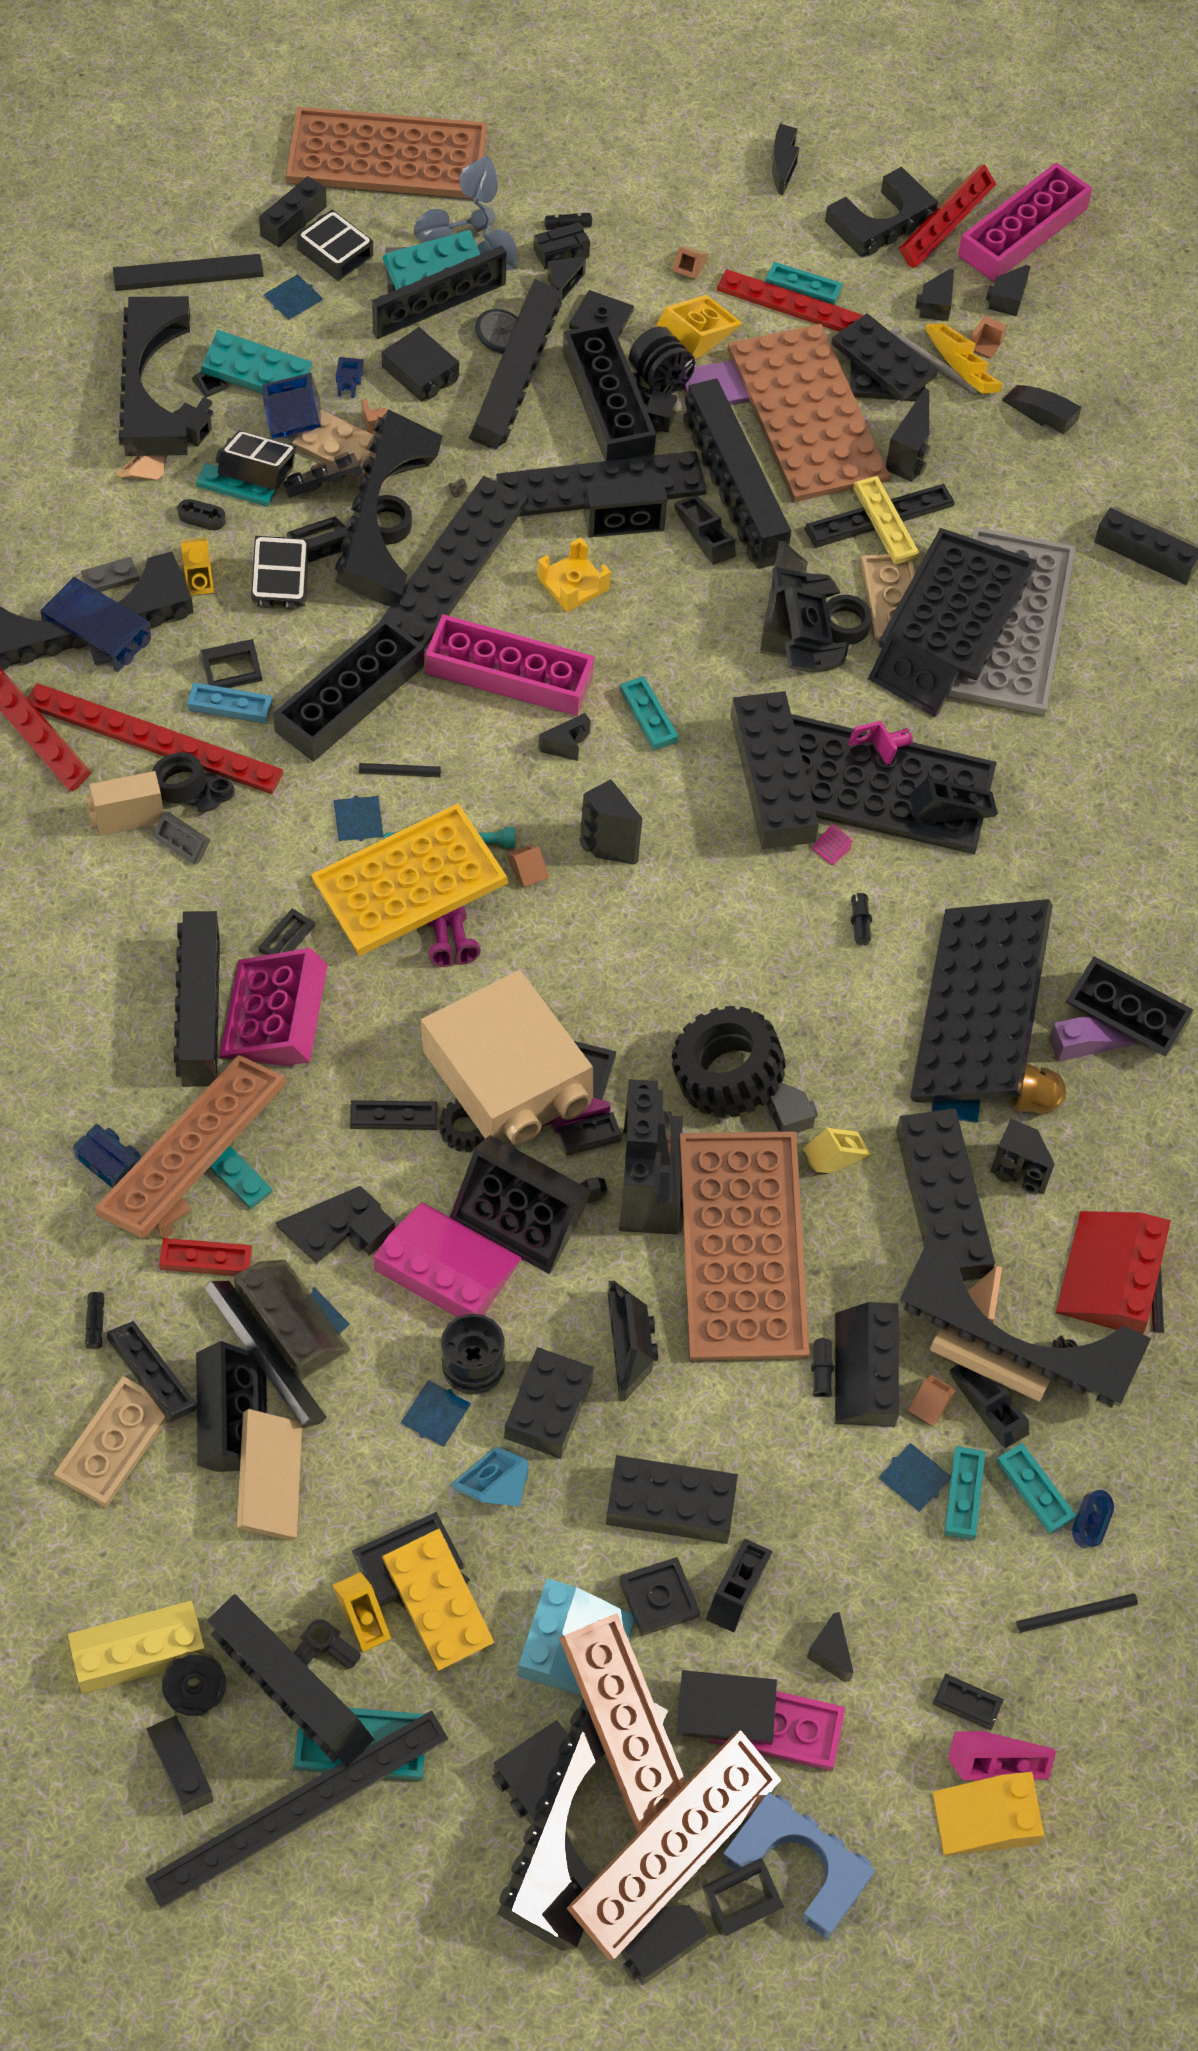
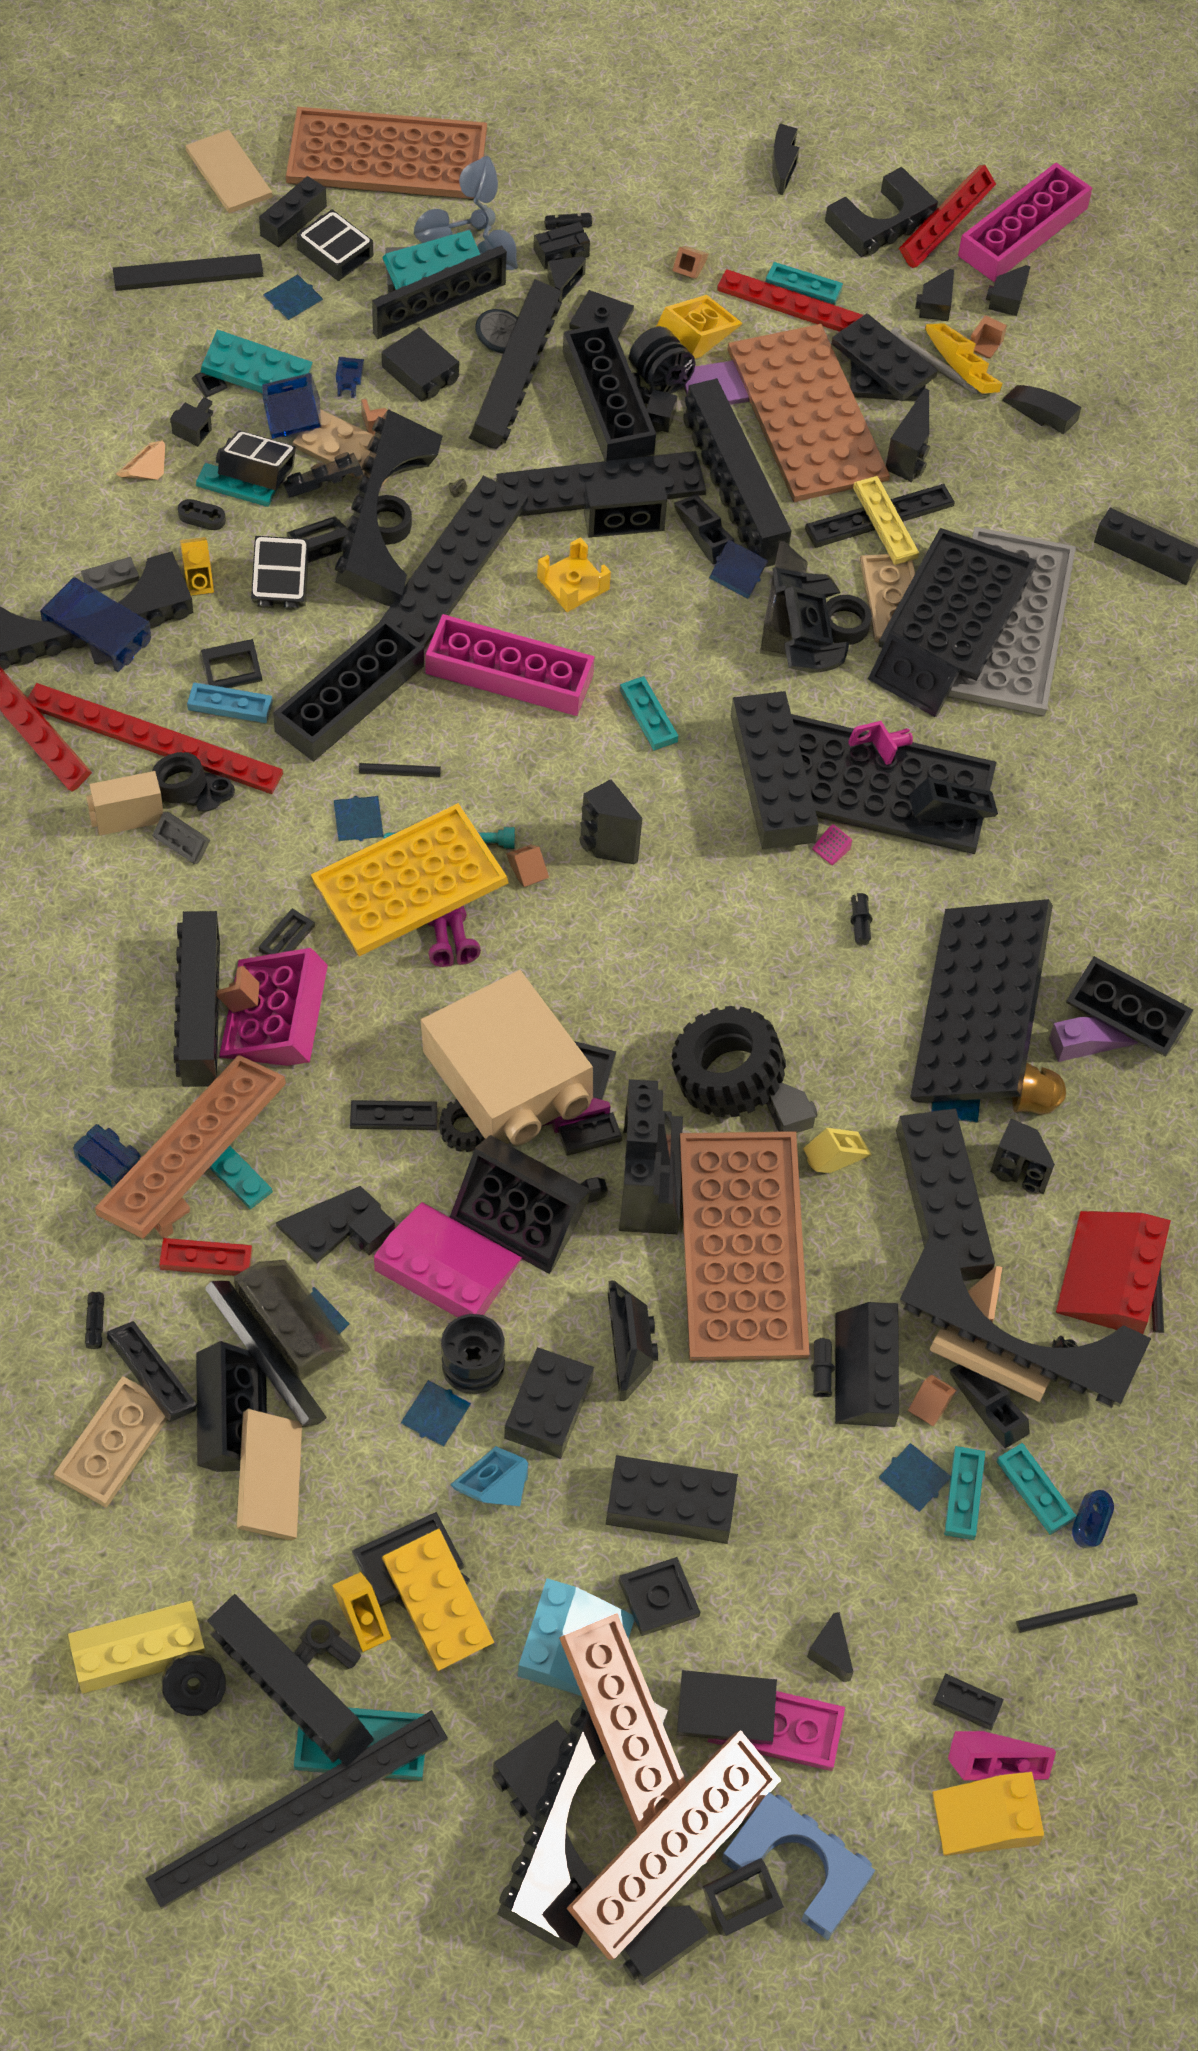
black arch [119,296,190,456] -> none
black slope [146,1715,214,1815] -> none
black slope [538,713,591,761] -> none
black slope [706,1539,773,1633] -> none
none -> tan tile [186,129,272,213]
none -> nougat panel [217,966,259,1013]
none -> clear blue piece [709,539,768,599]

